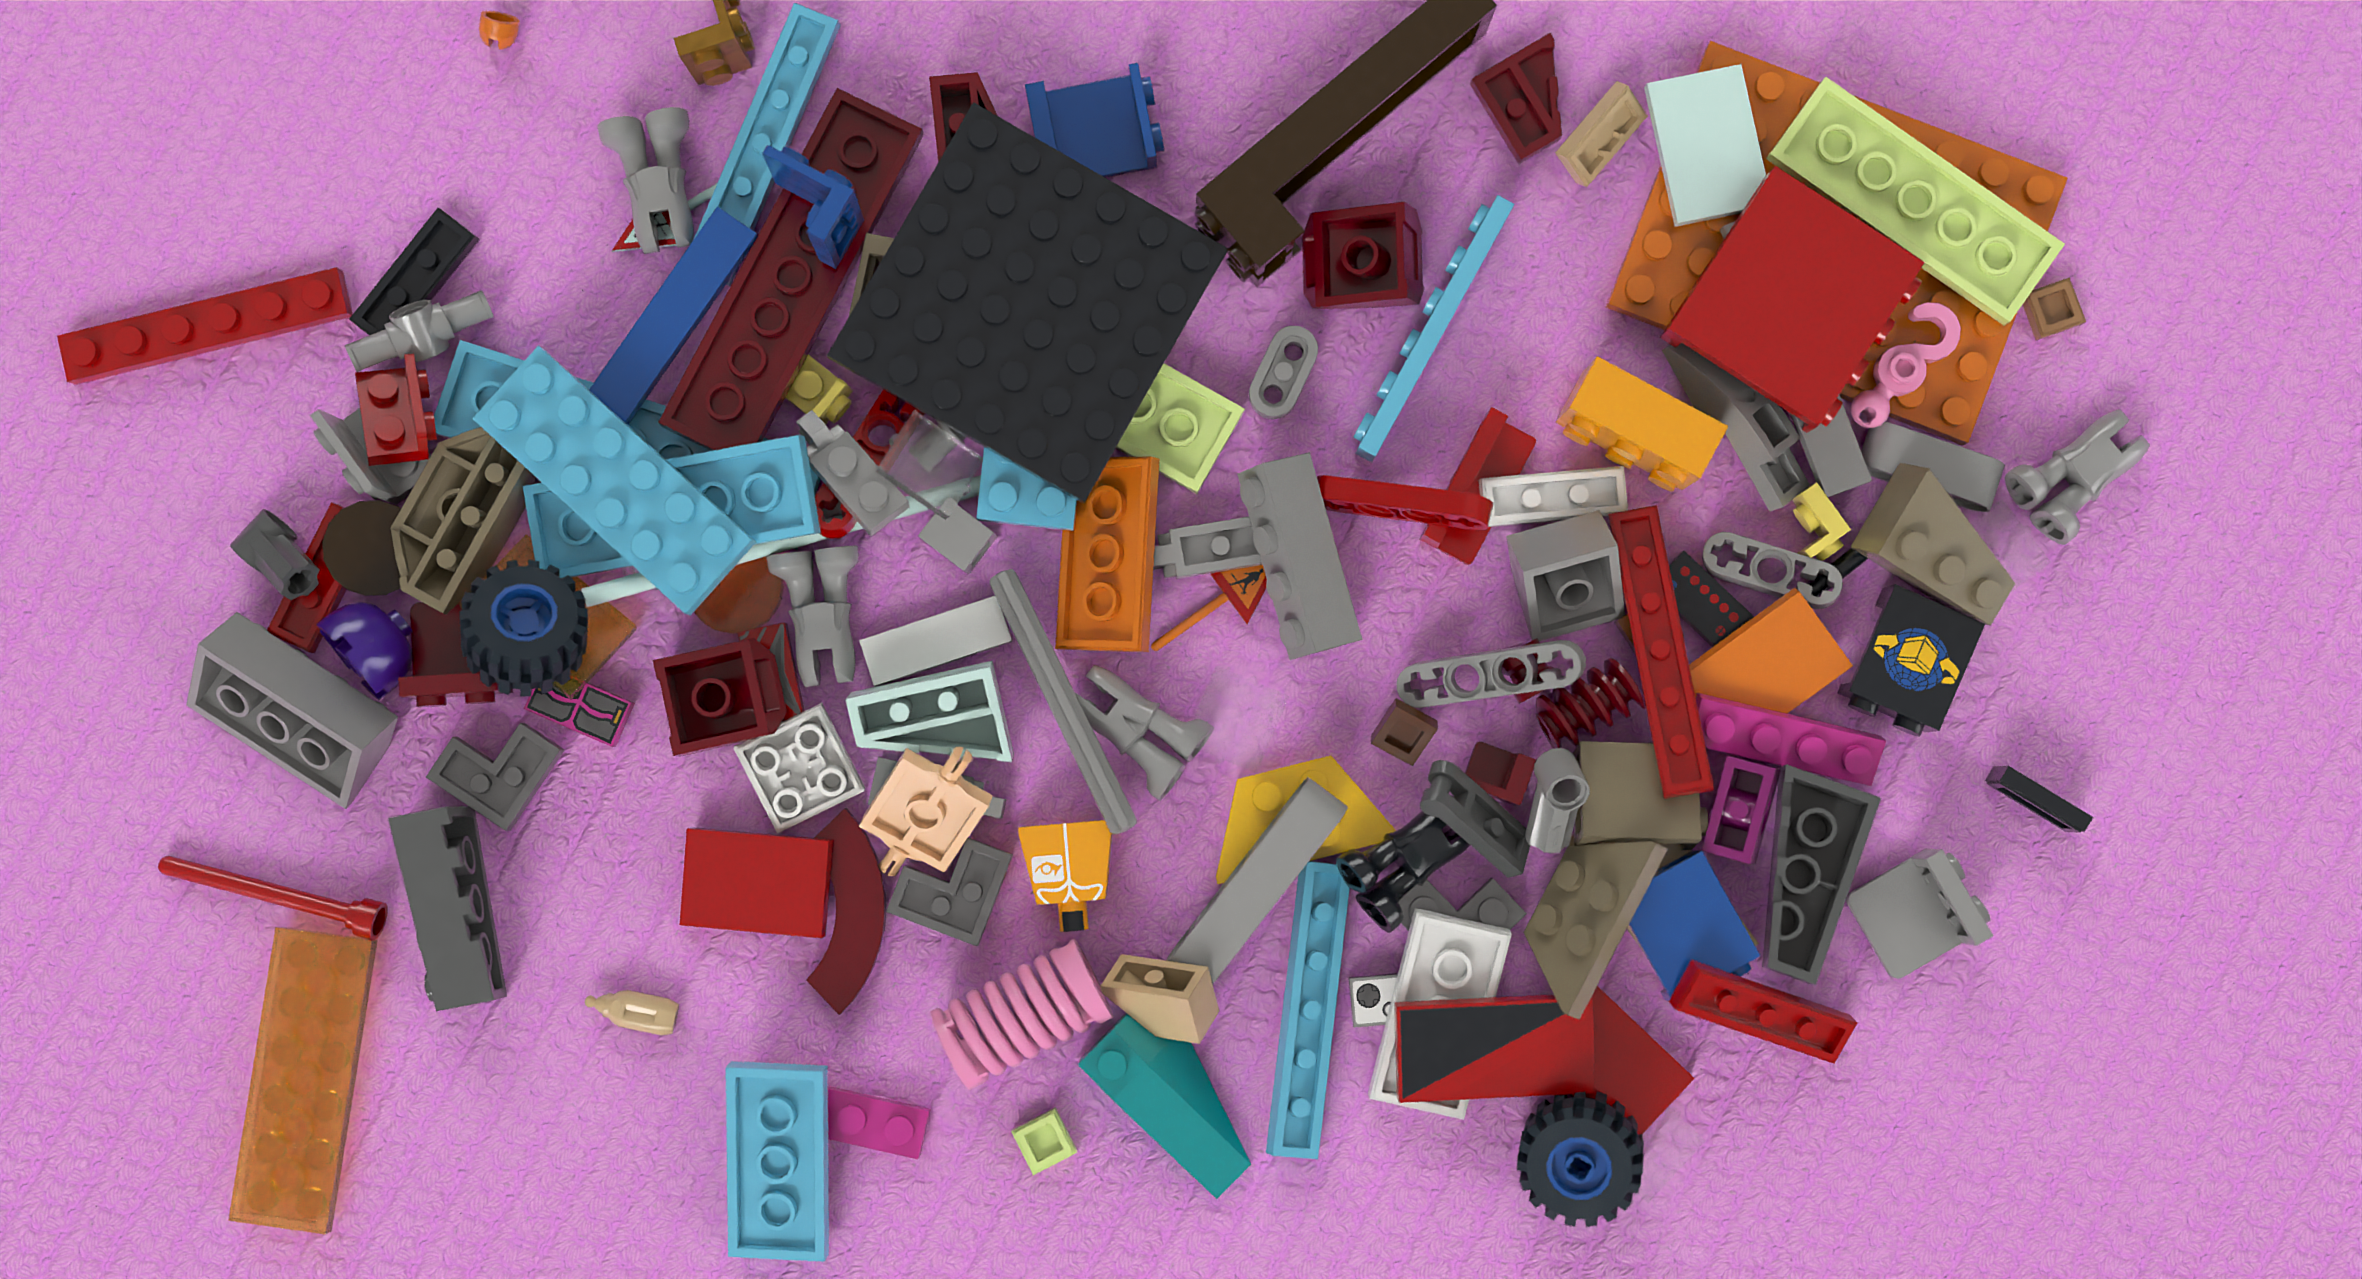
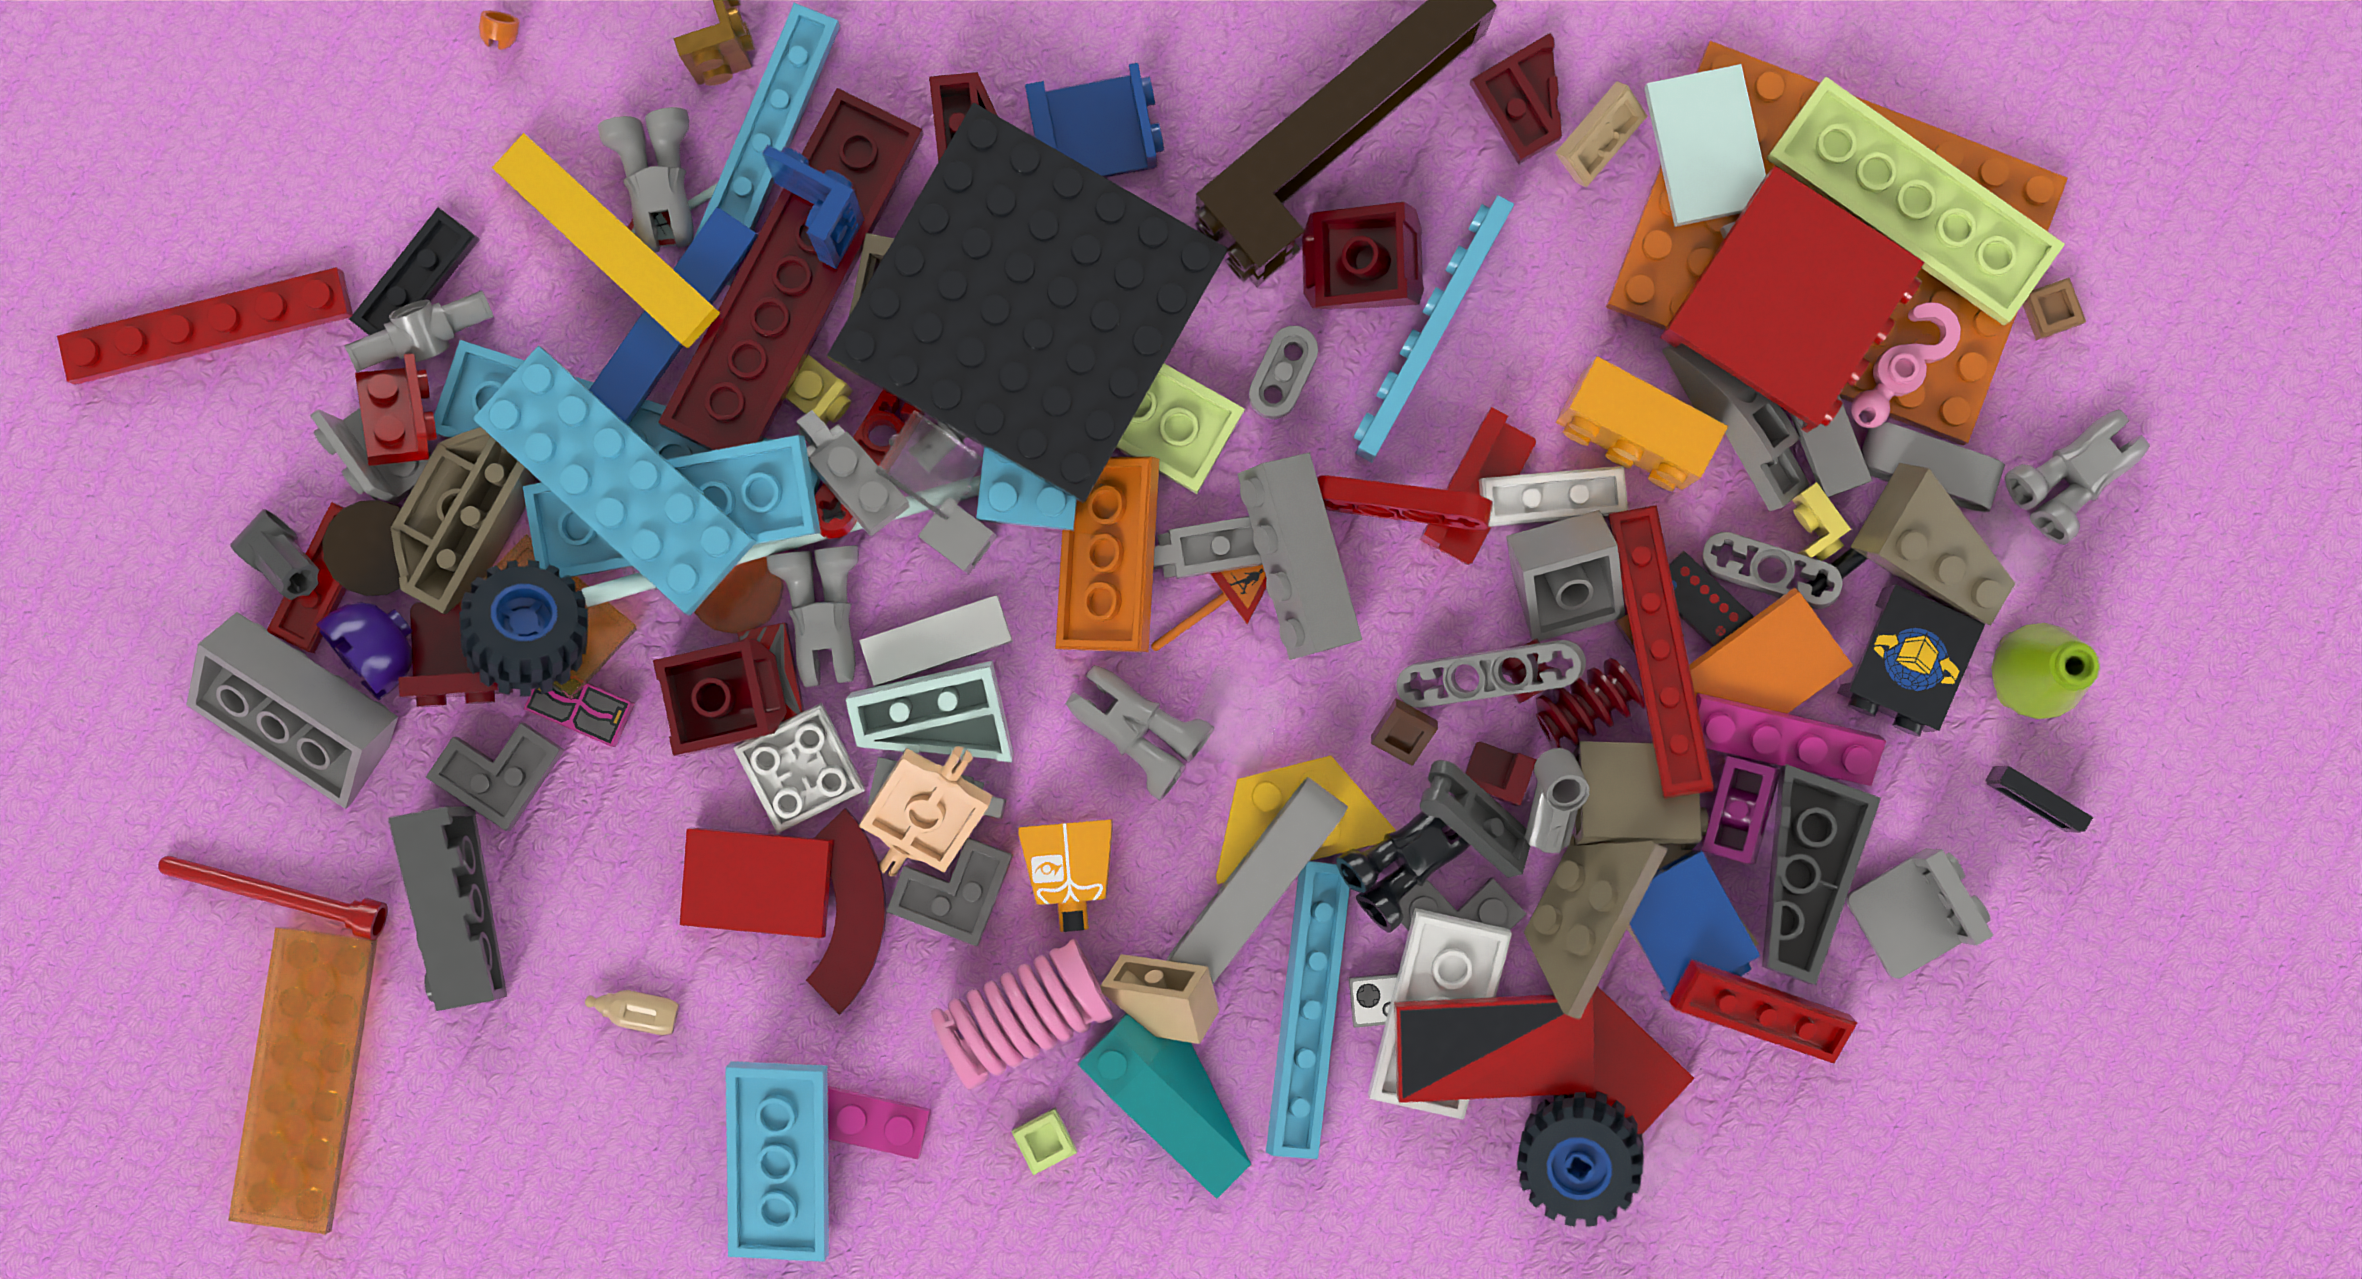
light grey axle [990,569,1137,835] -> none
none -> yellow tile [492,133,720,349]
none -> lime cone [1991,623,2100,719]

